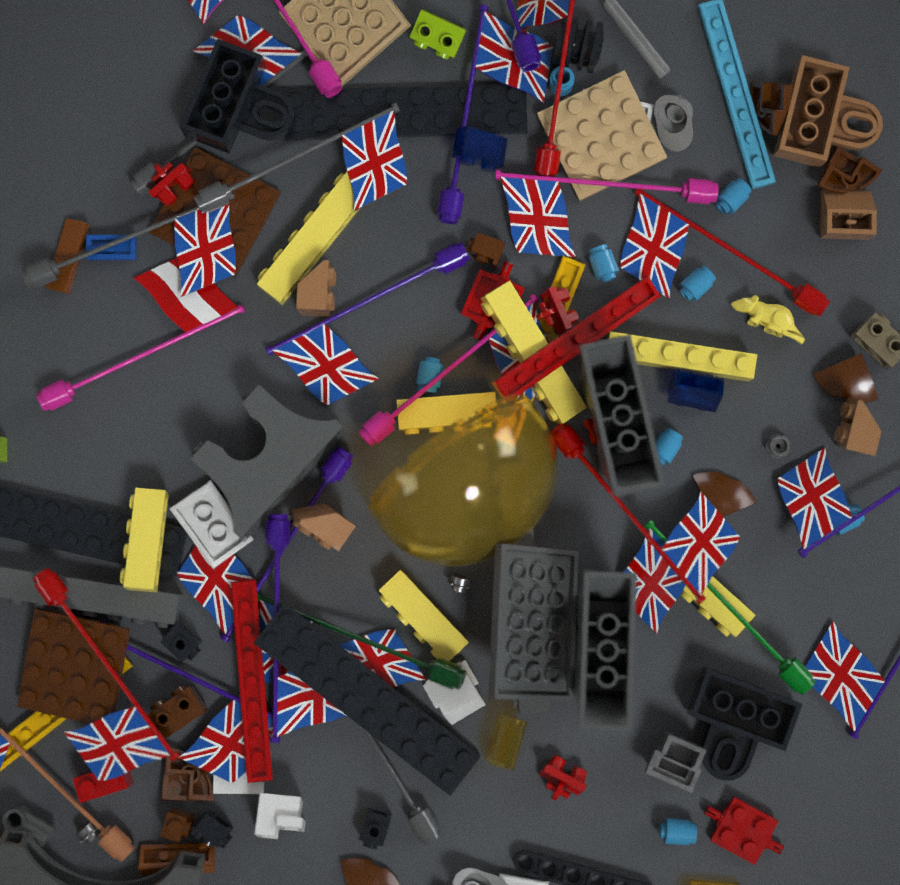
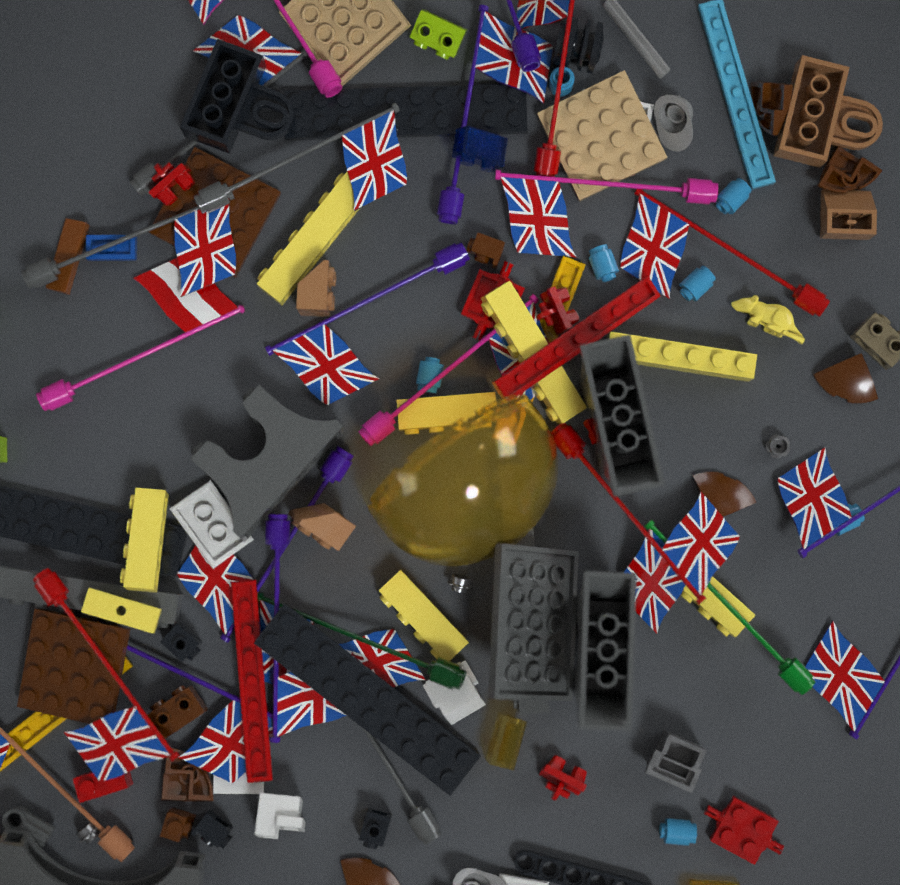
dark orange slope [138,843,216,875] -> none
dark azure brick [655,428,683,466] -> none
clear blue brick [667,368,724,413] -> none
black brick [686,666,802,781] -> none
medium nougat slope [834,398,882,456] -> none
none -> light yellow tile [81,588,162,634]

